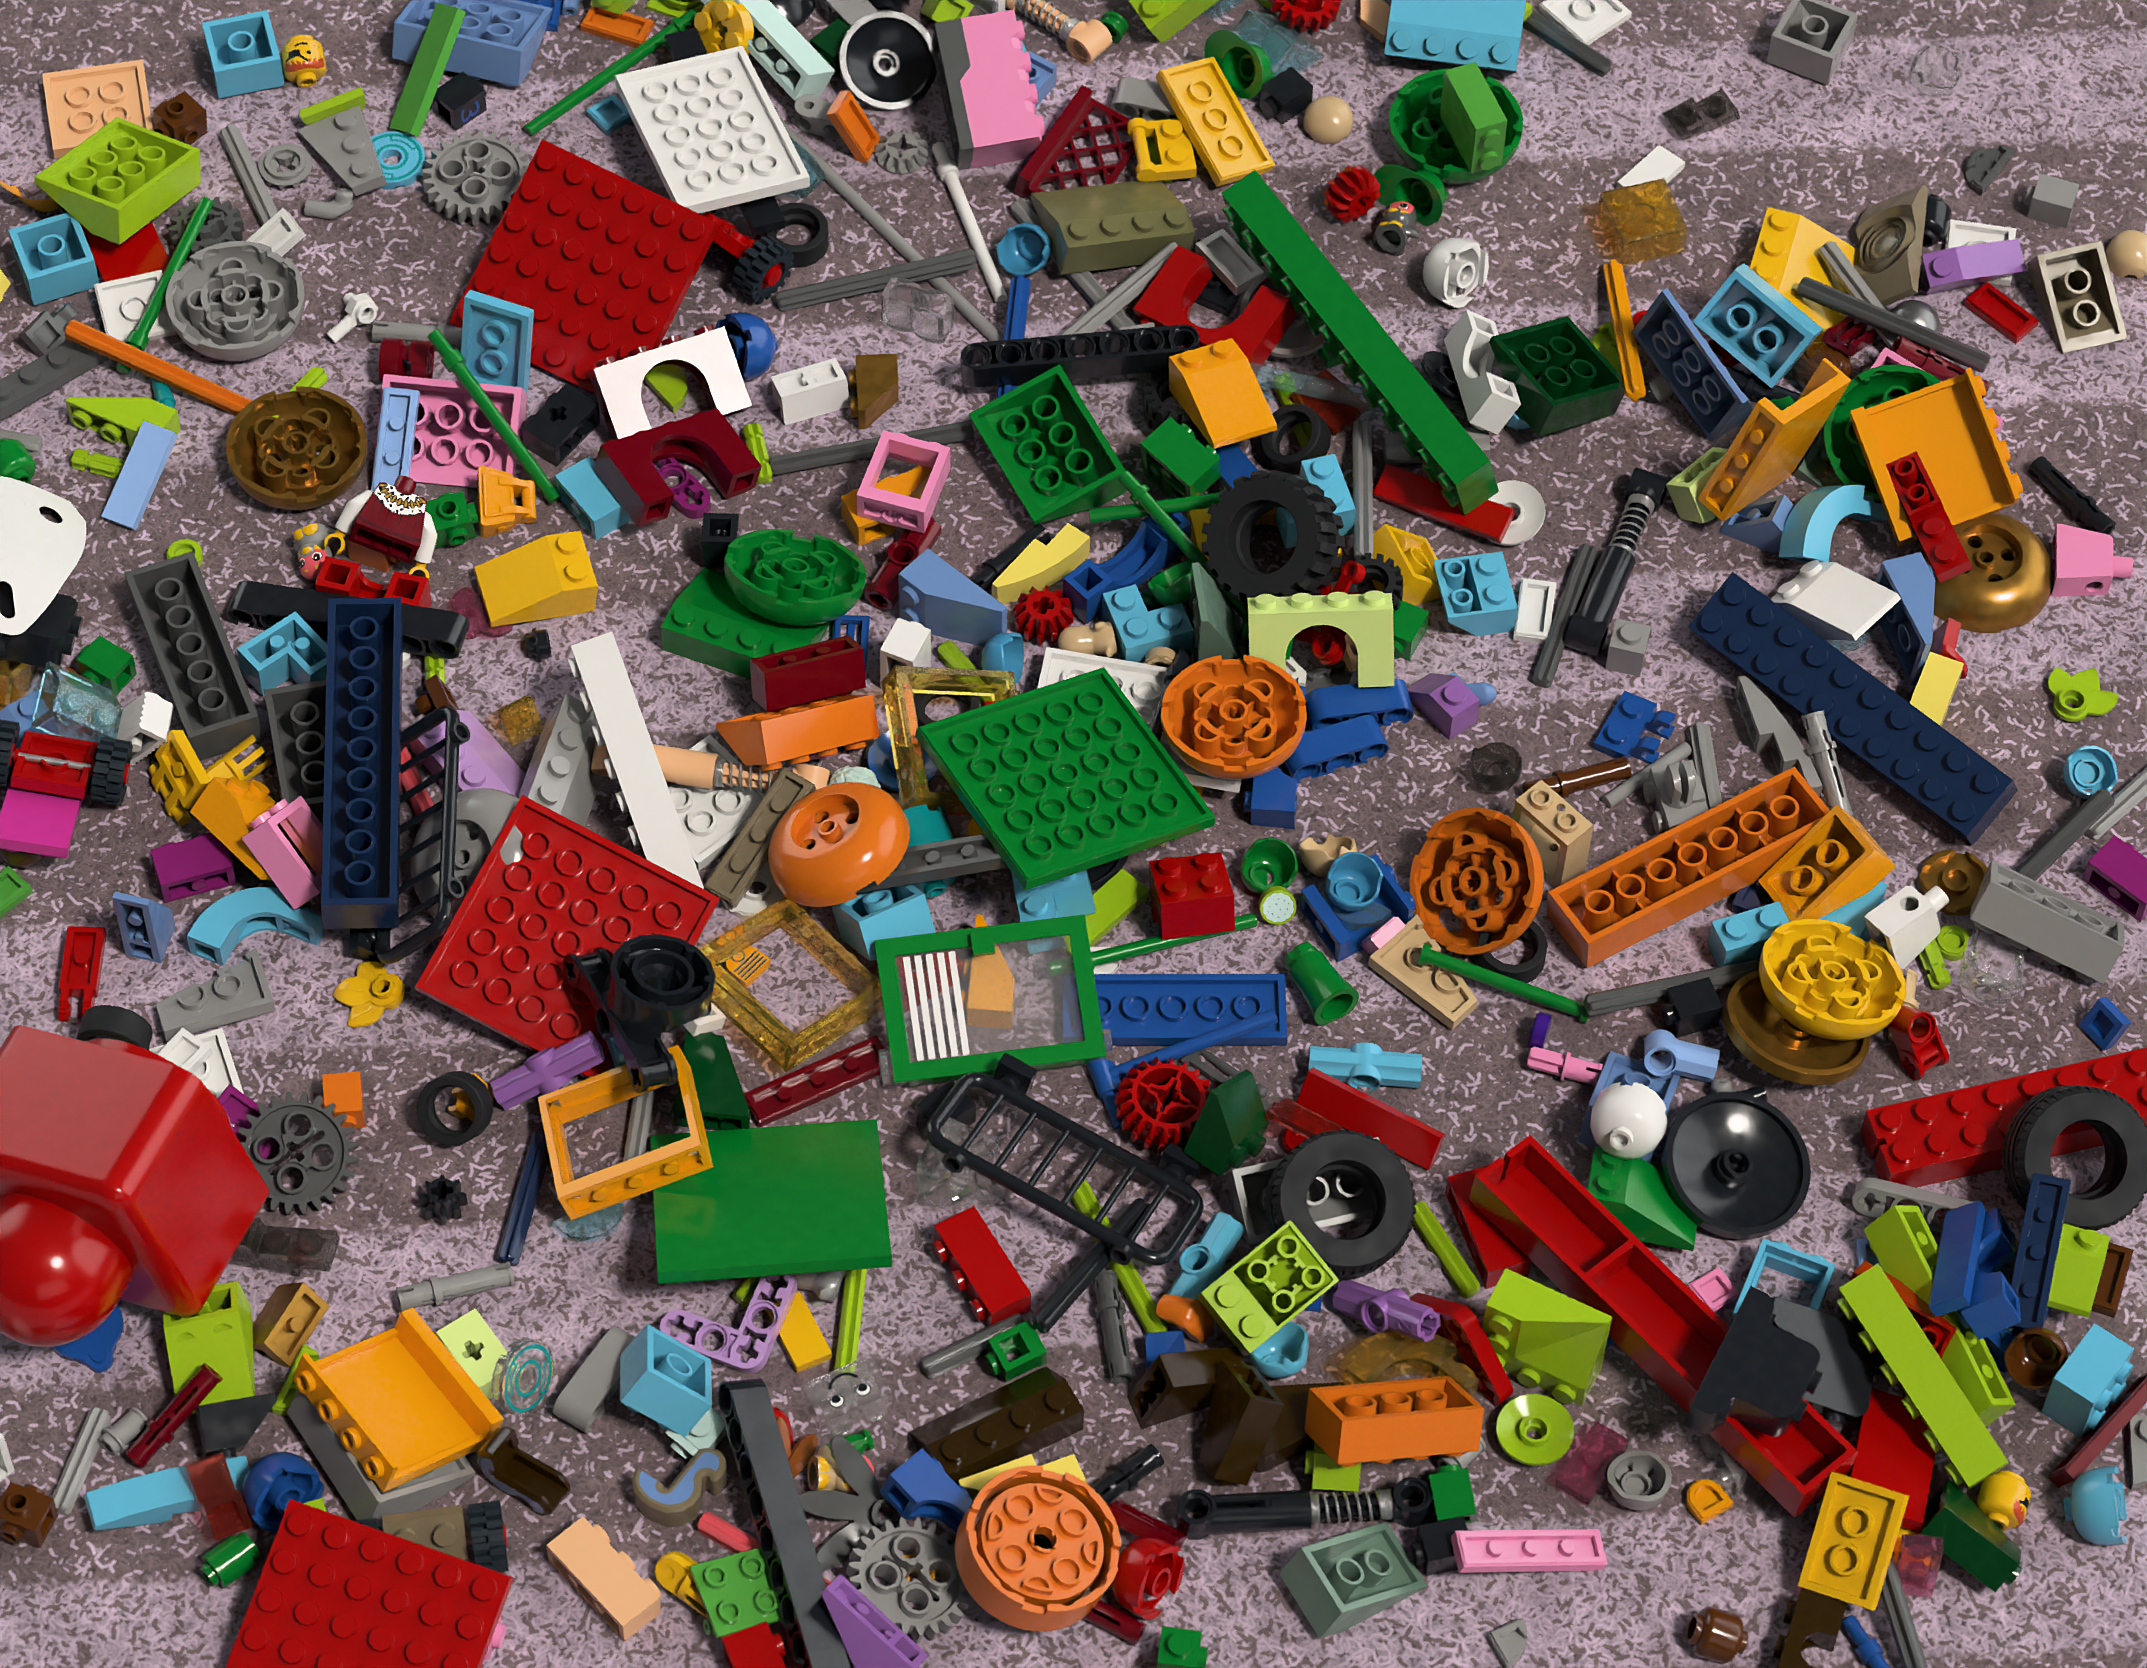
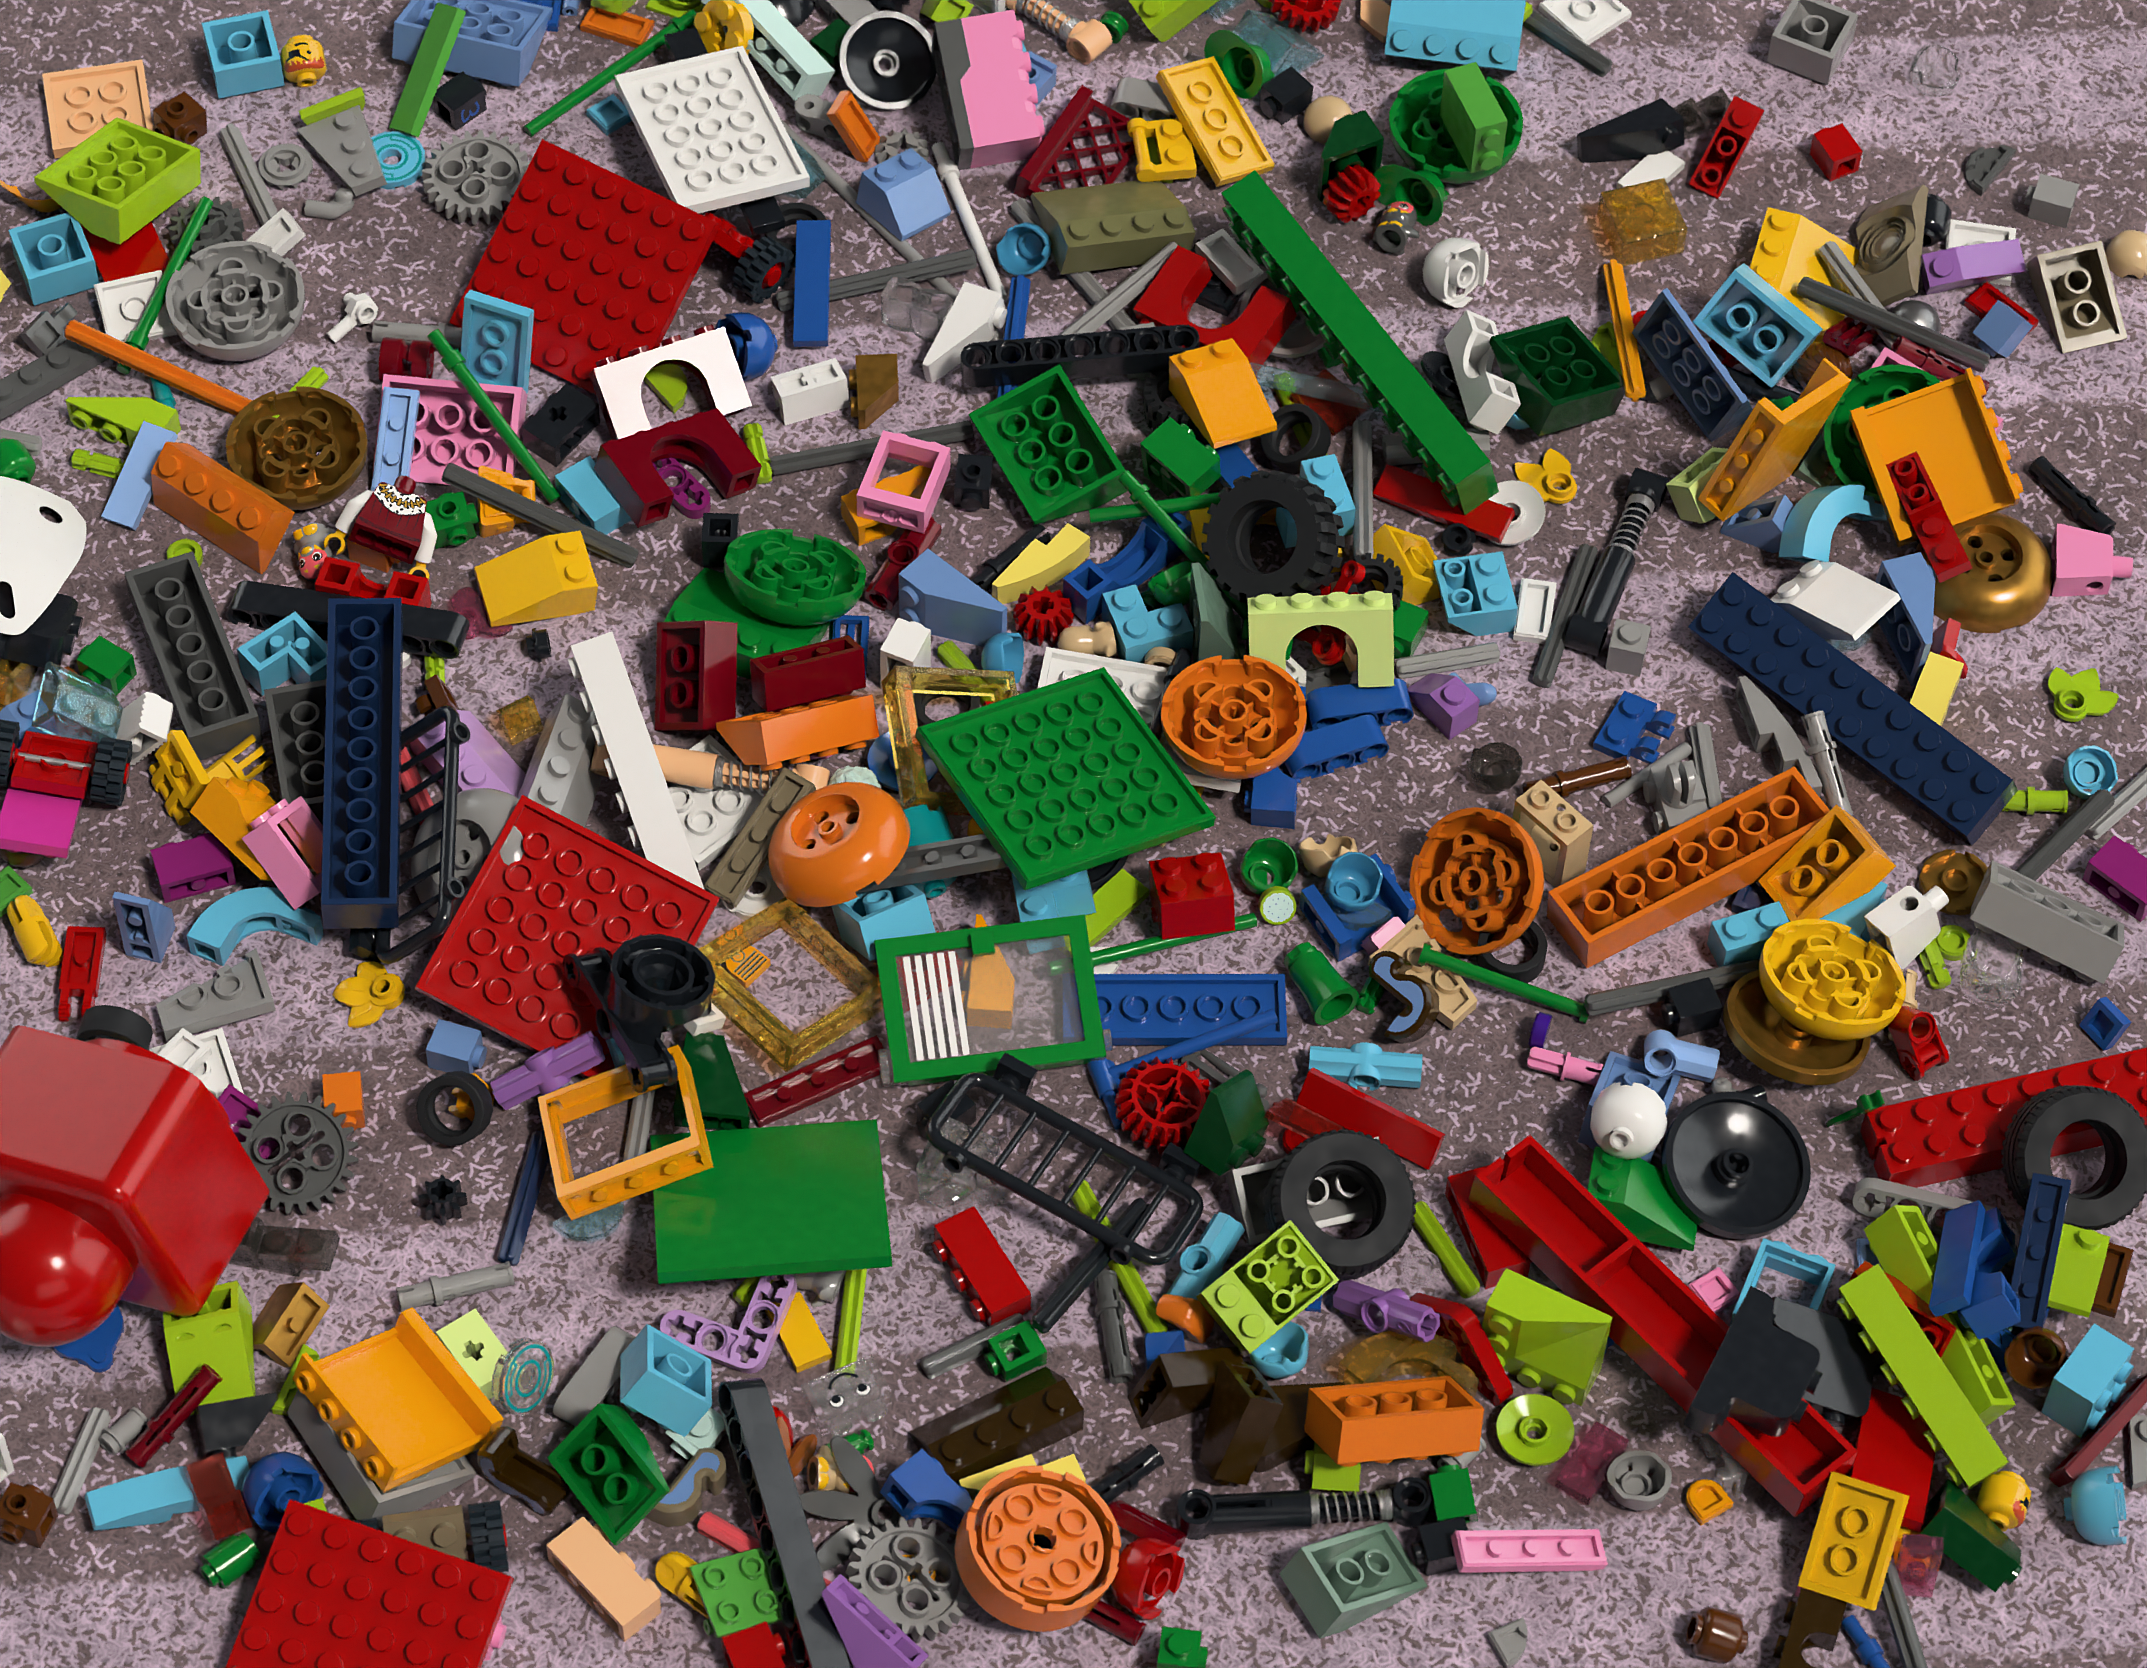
none -> yellow arm [7,895,63,967]
none -> orange slope [151,442,295,574]
none -> medium blue brick [426,1019,487,1074]
none -> dark grey axle [442,463,639,568]
none -> green slope [547,1403,670,1545]
none -> dark red slope [655,620,738,732]
none -> blue tile [793,220,832,347]
none -> medium blue slope [856,148,951,242]
none -> white slope [922,282,1008,383]
none -> black brick [954,454,993,511]
none -> dark green slope [1317,110,1384,202]
none -> green piece [1355,977,1385,1015]
none -> dark brown animal [1369,951,1439,1043]
none -> light grey axle [1395,642,1500,679]
none -> black plate [1441,523,1476,556]
none -> yellow plate [1515,448,1577,504]
none -> black slope [1577,98,1685,163]
none -> red slope [1688,95,1764,199]
none -> red brick [1809,123,1863,182]
none -> green piece [1826,1090,1885,1128]
none -> medium blue brick [1972,300,2033,358]
none -> lime pin [2002,787,2068,815]

